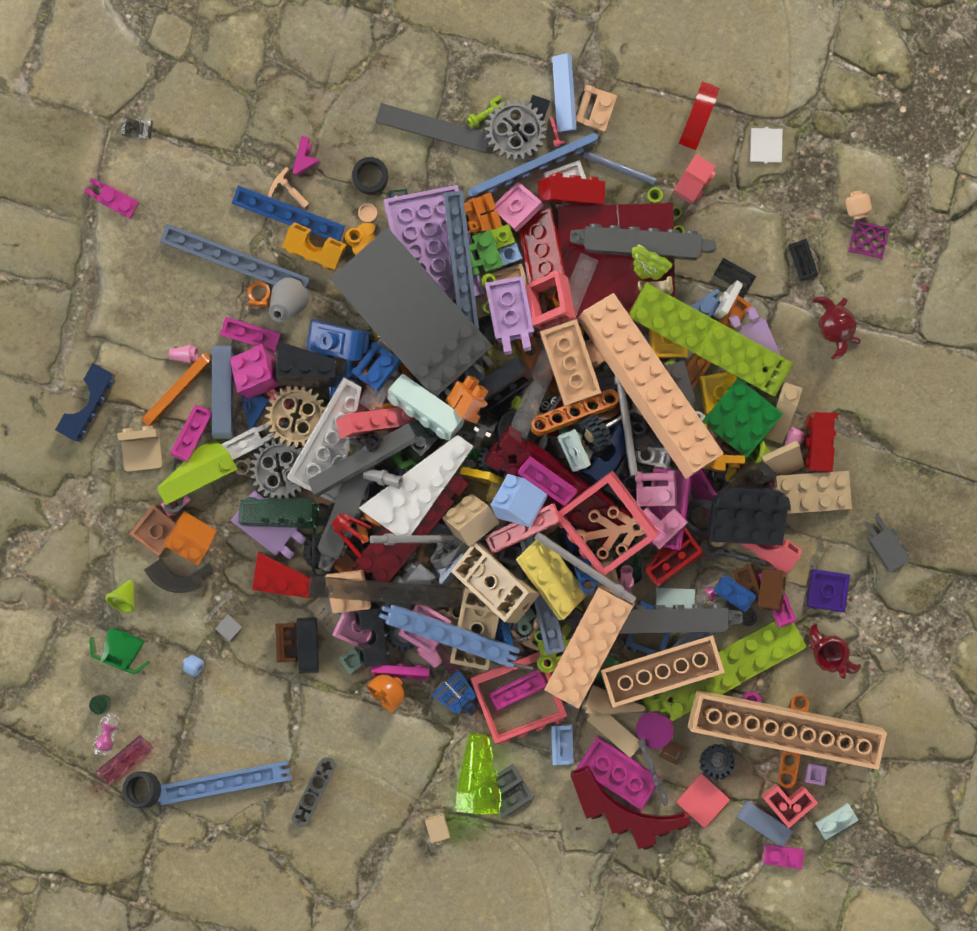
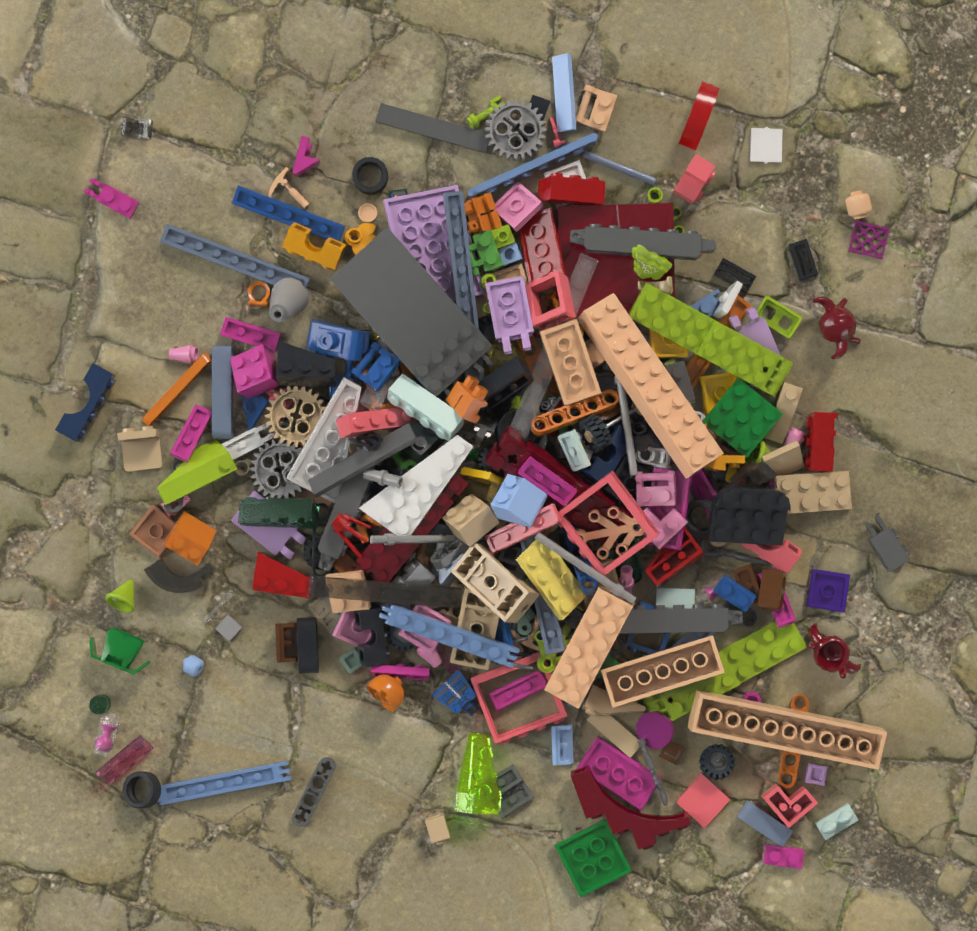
none -> green plate [554,818,632,897]
none -> lime piece [756,296,802,338]

